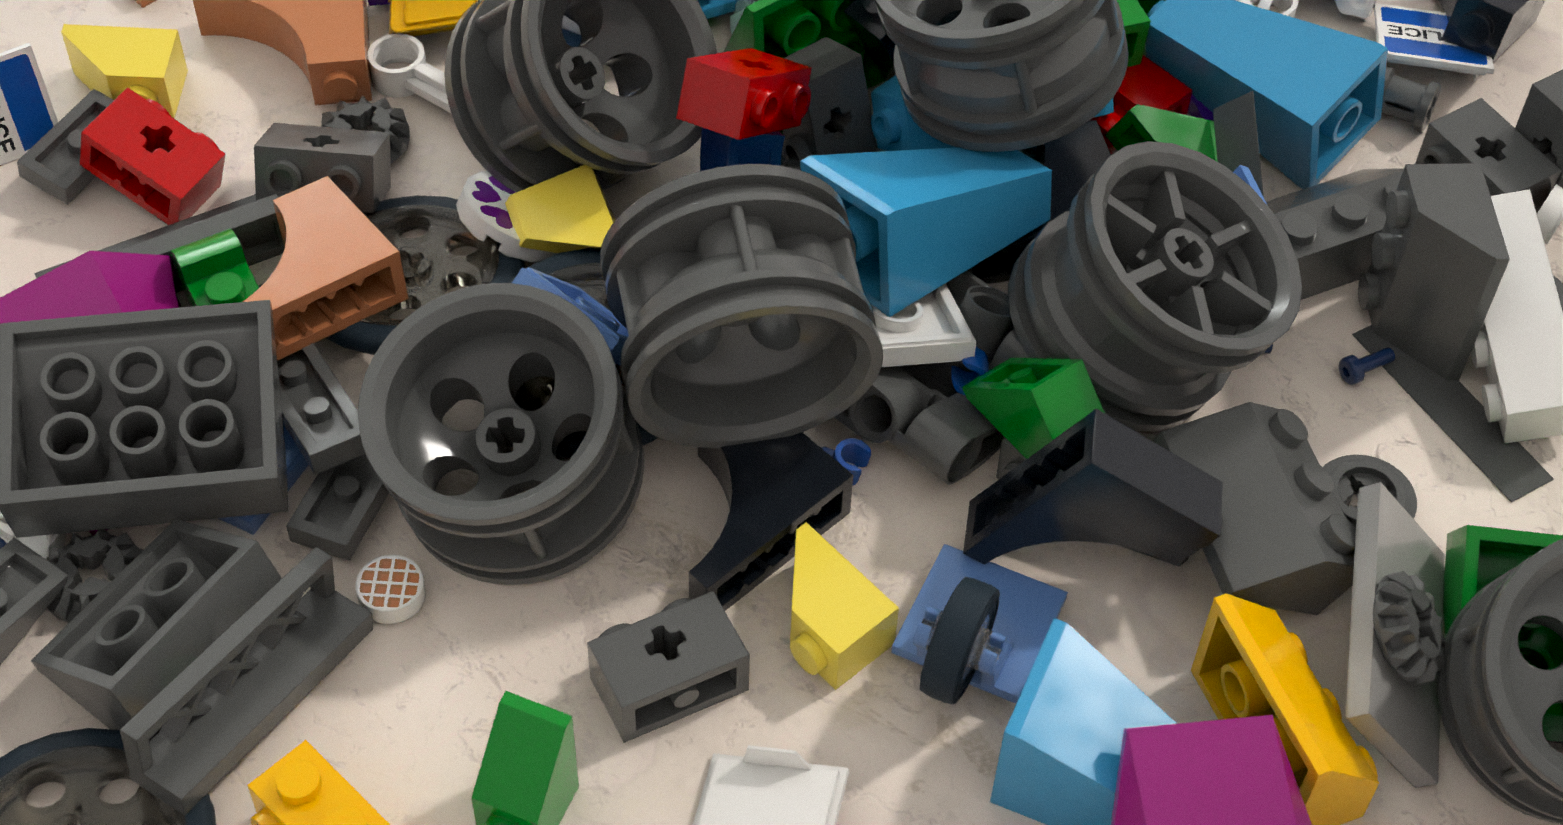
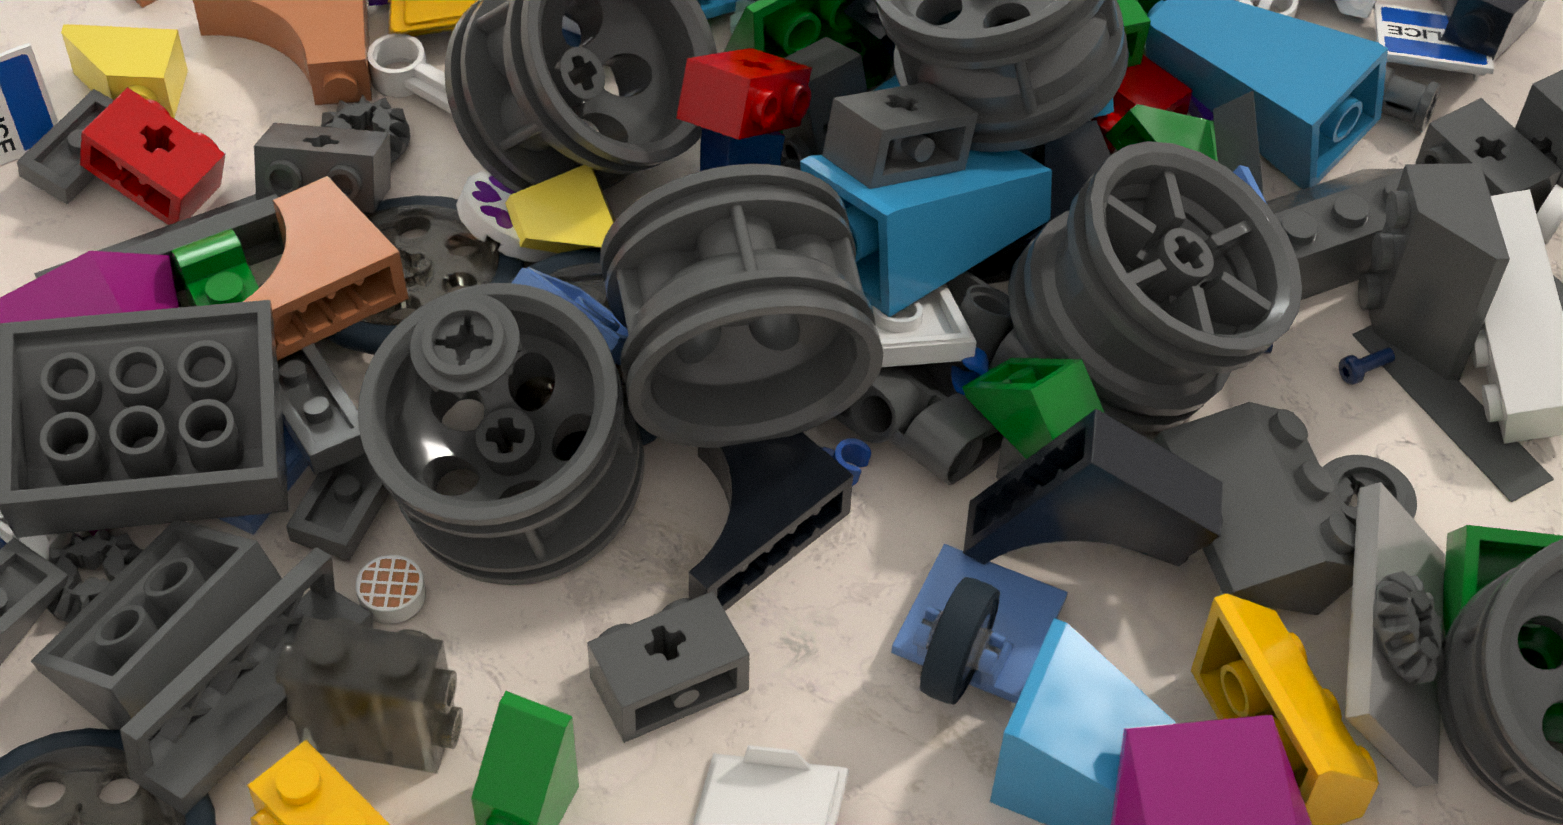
light yellow slope [790,522,899,690] -> none
none -> clear smoke brick [276,617,463,773]
none -> dark grey gear [410,293,523,399]
none -> dark grey brick [822,82,978,189]

